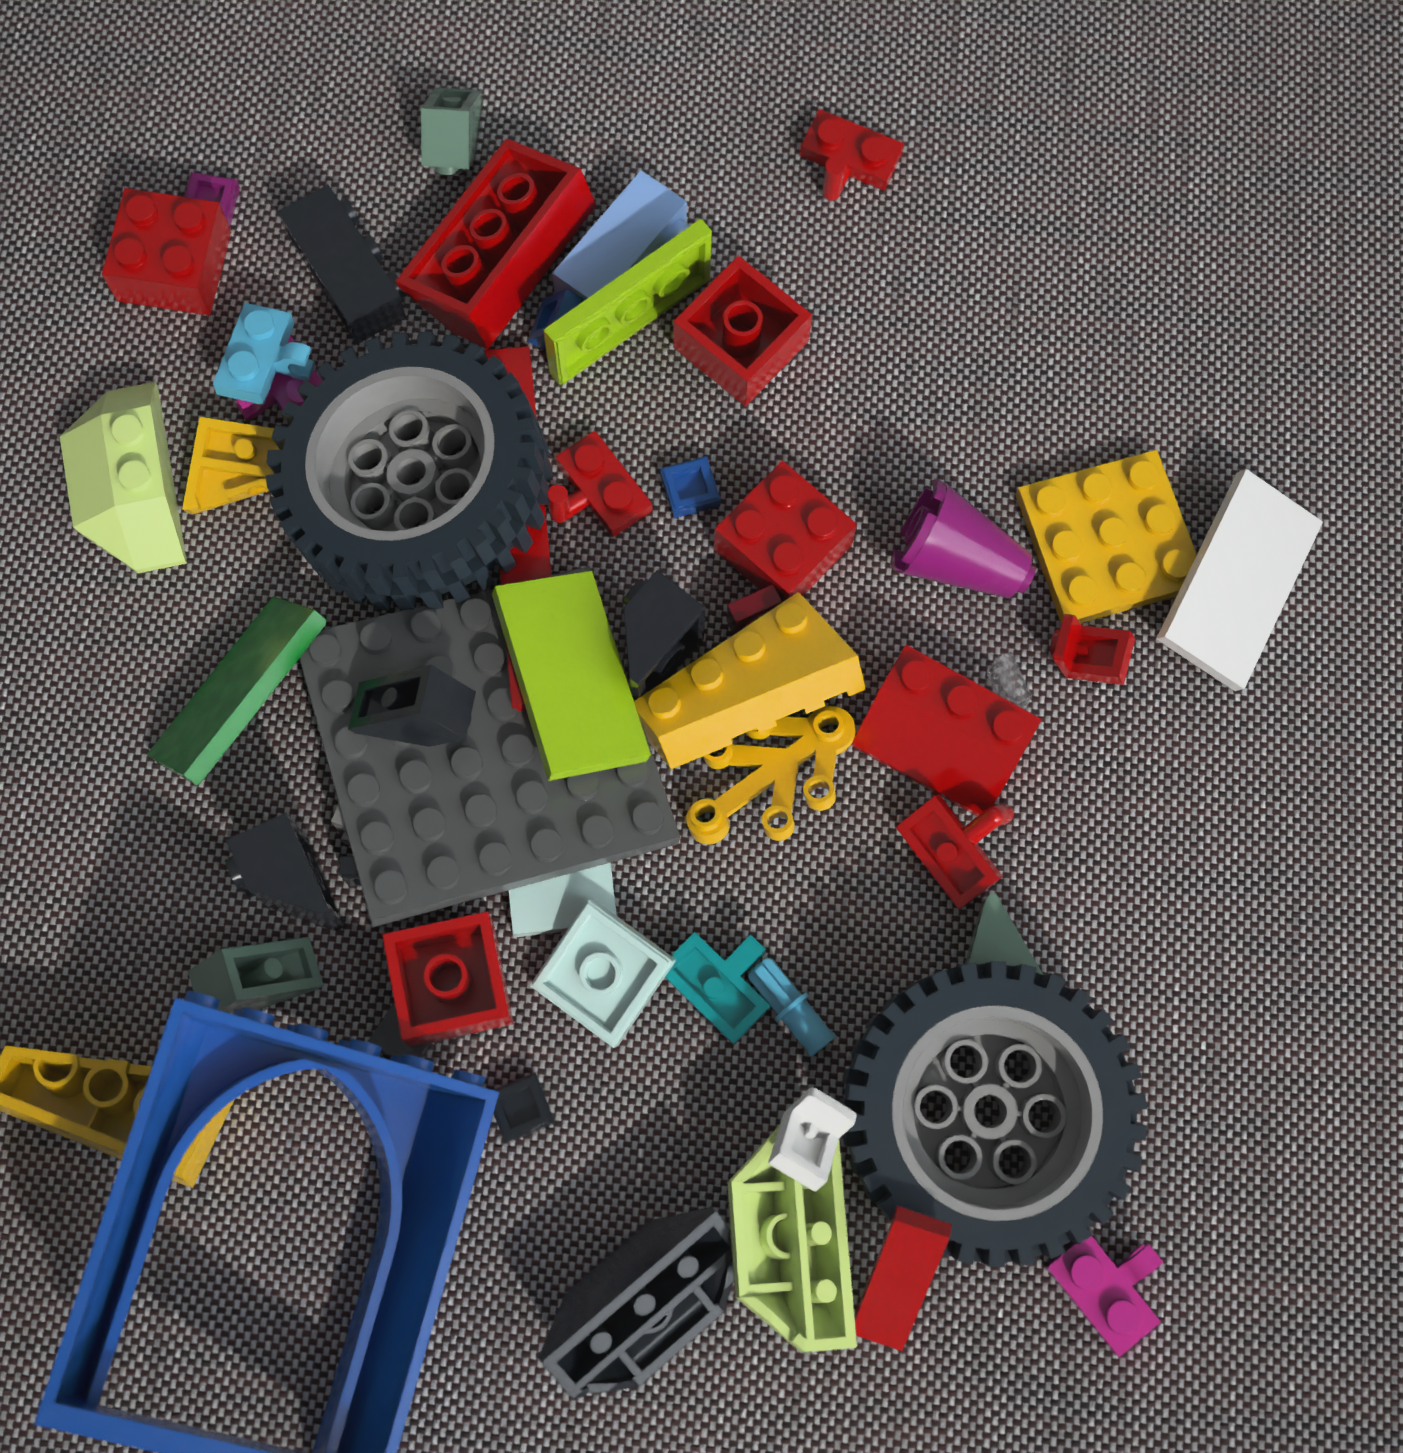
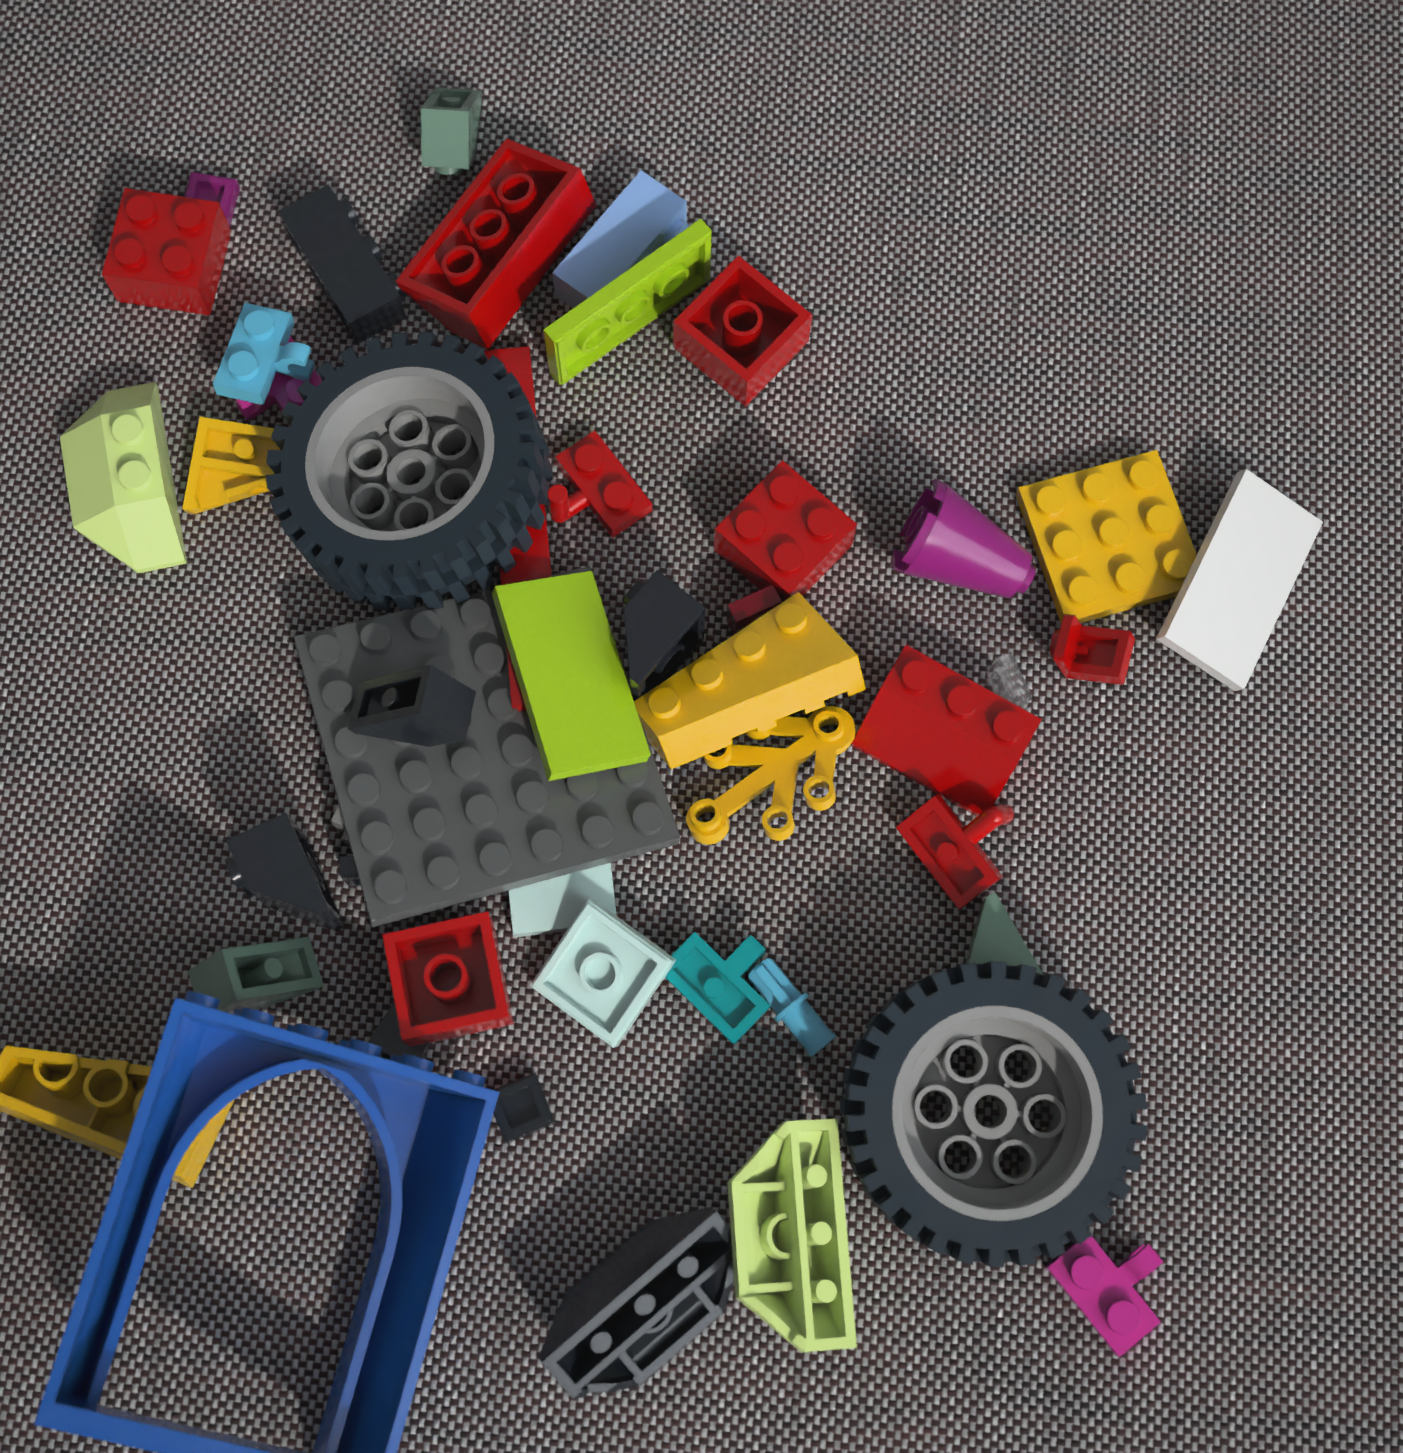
green tile [147,596,327,785] -> none
blue tile [528,289,582,350] -> none
blue tile [660,456,721,519] -> none
white bracket [768,1088,857,1192] -> none
red plate [799,109,905,201] -> none
red tile [854,1206,952,1351] -> none

